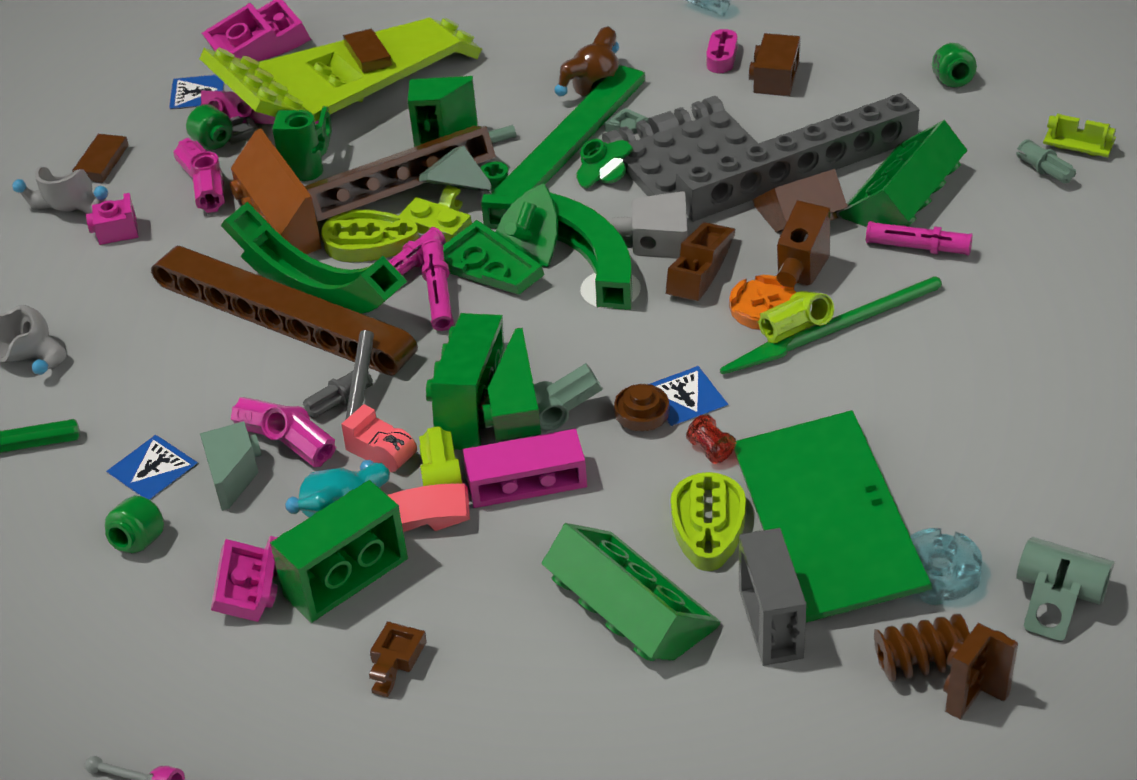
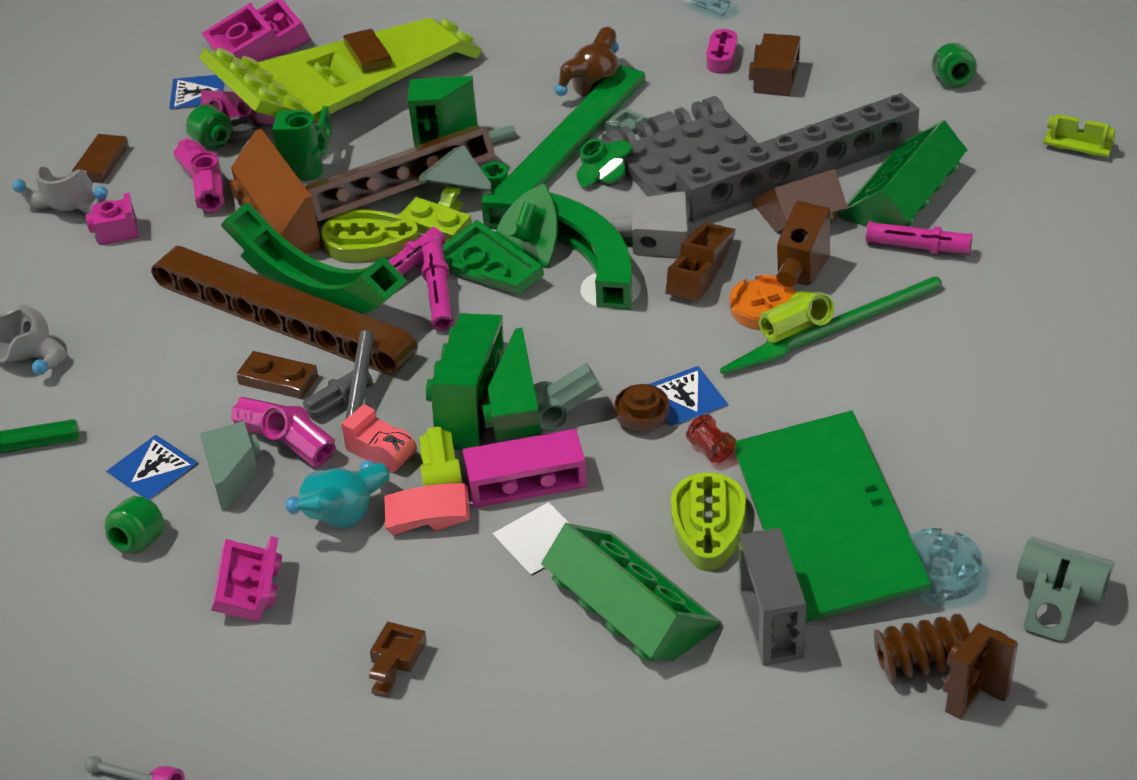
green brick [270,479,408,623] -> none
sand green axle [1016,139,1076,183] -> none
none -> reddish brown plate [236,351,318,399]
none -> white sticker [492,502,569,575]

